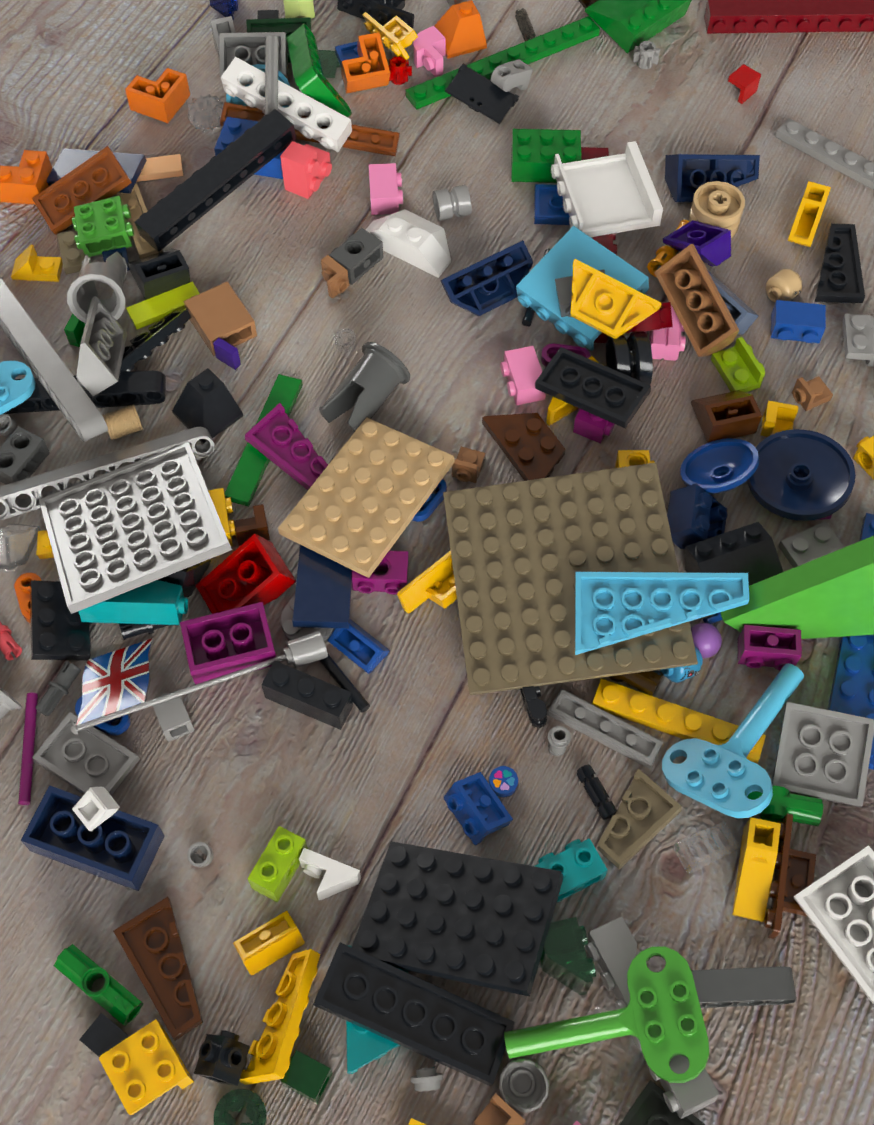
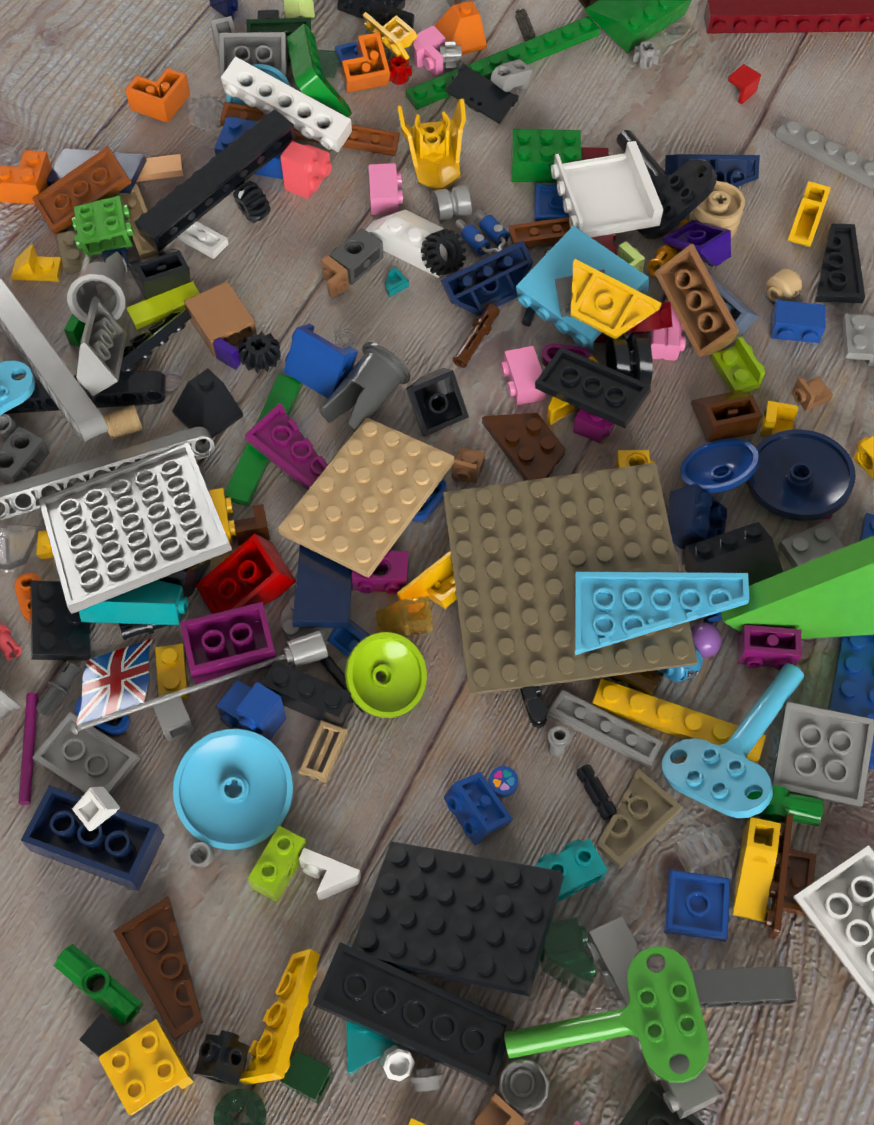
yellow slope [233,911,305,976] -> none
light grey axle [265,35,278,115] -> none
none -> yellow plate [155,643,189,699]
none -> medium azure dish [173,729,294,850]
none -> white plate [177,221,229,259]
none -> blue brick [217,679,286,740]
none -> black gear [233,181,271,223]
none -> black gear [238,330,281,374]
none -> blue panel [284,324,358,398]
none -> tan tile [299,720,348,784]
none -> lime dish [345,632,427,718]
none -> clear yellow slope [375,596,433,636]
none -> white tile [381,1045,415,1081]
none -> teal tile [385,266,409,297]
none -> yellow piece [397,99,466,190]
none -> black slope [406,368,469,436]
none -> black tyre [421,229,466,276]
none -> light grey gear [439,41,462,68]
none -> reddish brown pin [453,304,500,368]
none -> blue piece [455,209,510,256]
none -> dark orange plate [508,217,571,247]
none -> black piece [617,130,717,239]
none -> yellowish green bracket [617,241,645,273]
none -> blue tile [664,870,731,942]

